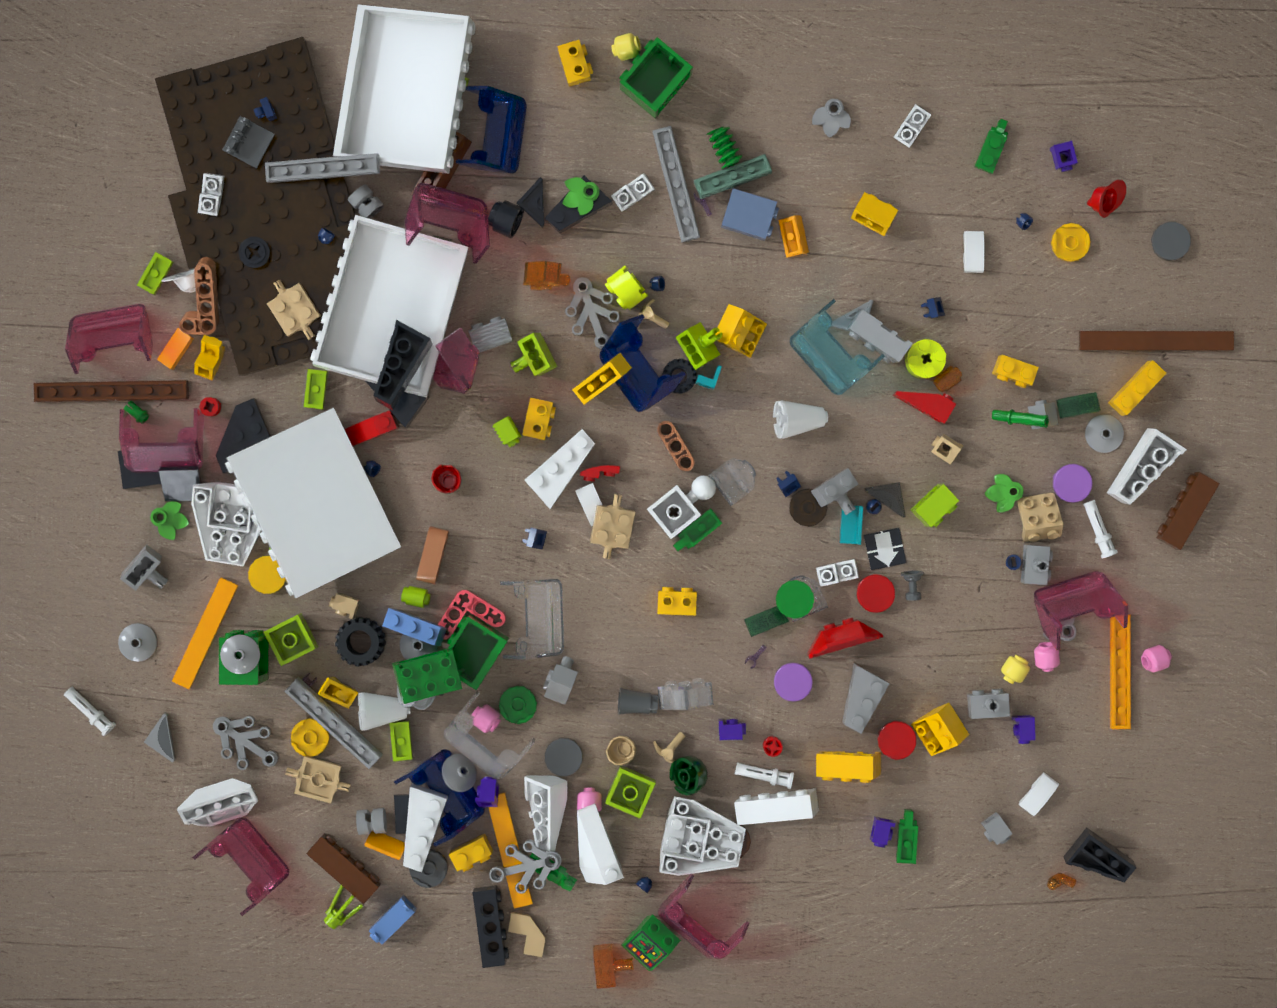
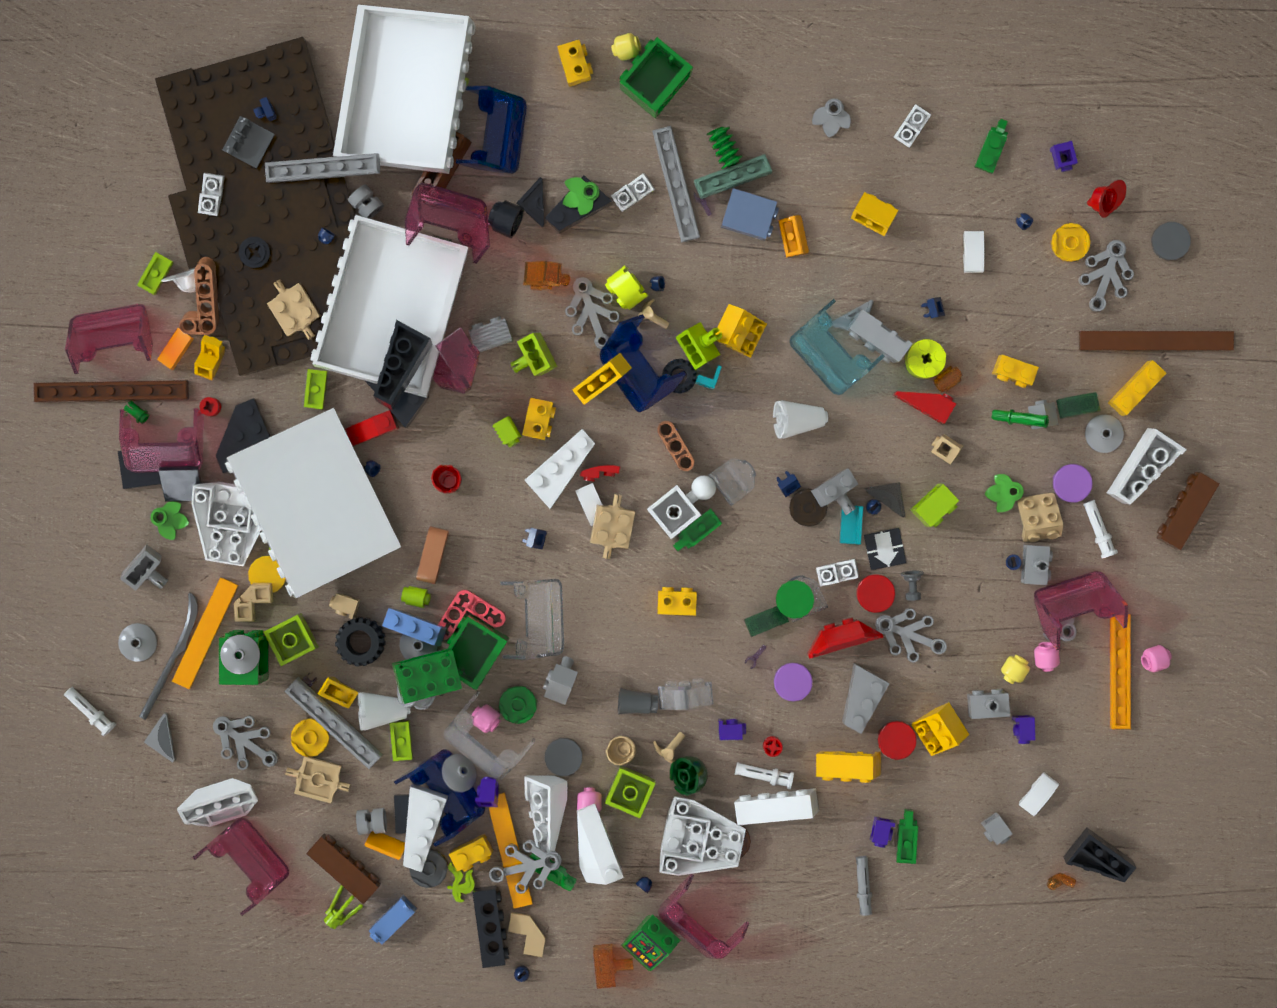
none -> dark grey piece [139,592,198,720]
none -> tan tile [234,583,273,622]
none -> lime piece [447,862,475,902]
none -> dark blue hinge [514,966,530,982]
none -> light grey pin [856,856,872,916]
none -> light grey plant [875,608,947,663]
none -> light grey plant [1078,240,1134,312]

